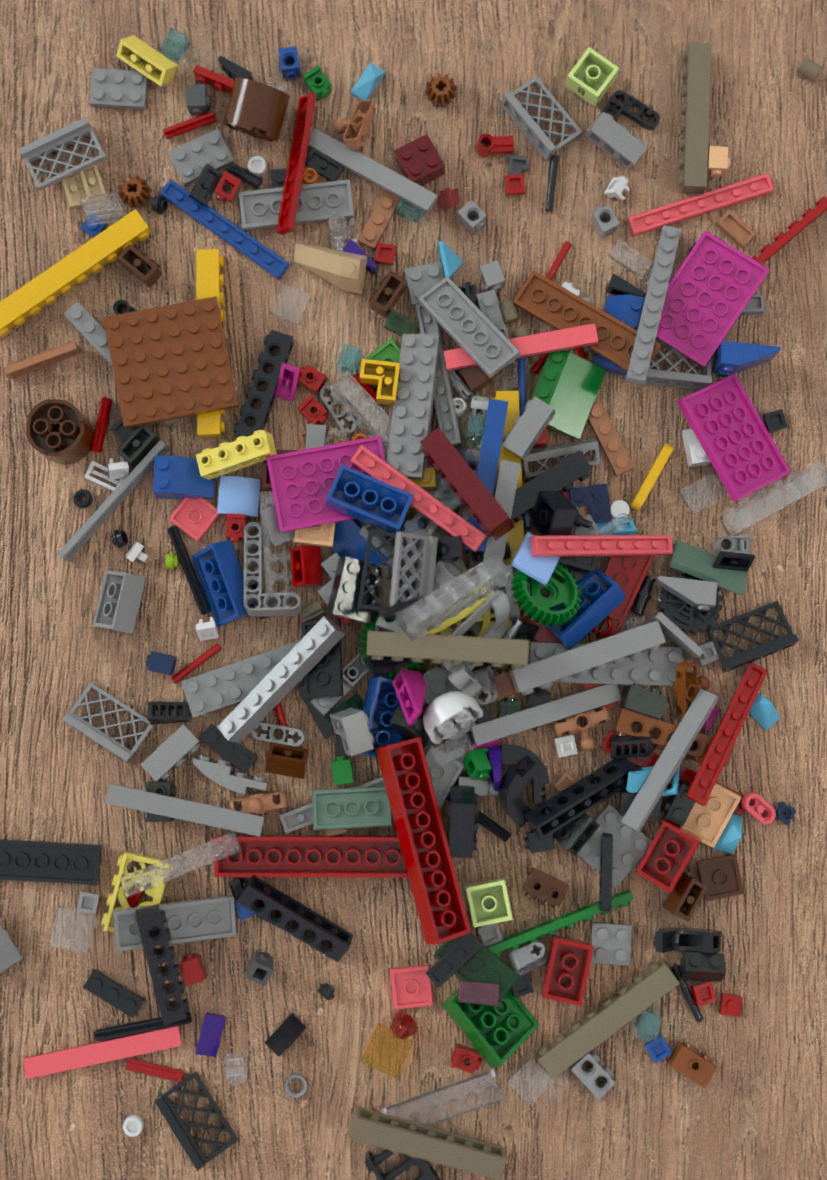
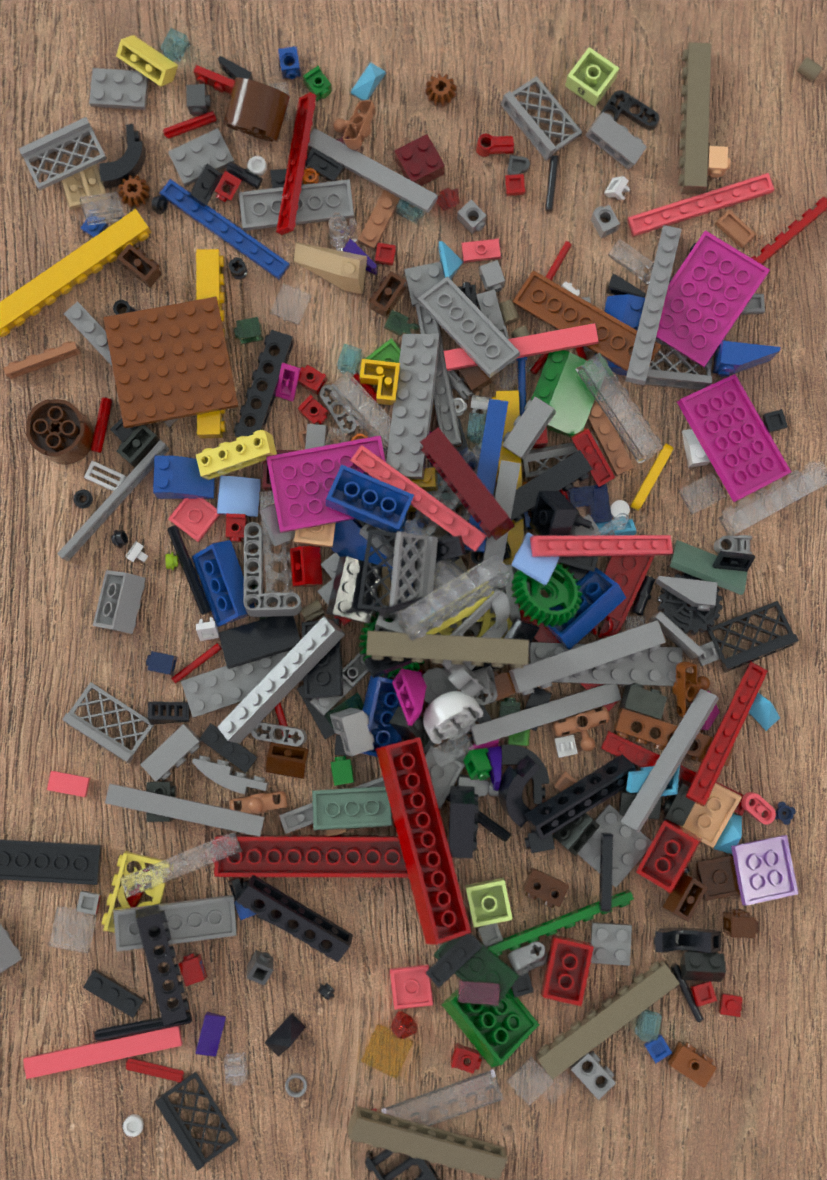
white tile [108,457,129,480] -> none
black slope [611,735,652,759] -> none
none -> coral tile [47,771,90,797]
none -> black arch [99,124,146,189]
none -> black tile [219,616,300,669]
none -> black bush [229,257,248,280]
none -> clear green brick [234,317,263,344]
none -> coral plate [461,239,501,263]
none -> bright green plate [508,729,530,746]
none -> red plate [570,428,615,487]
none -> clear brick [575,353,663,463]
none -> reddish brown brick [723,909,759,939]
none -> plate [731,835,799,906]

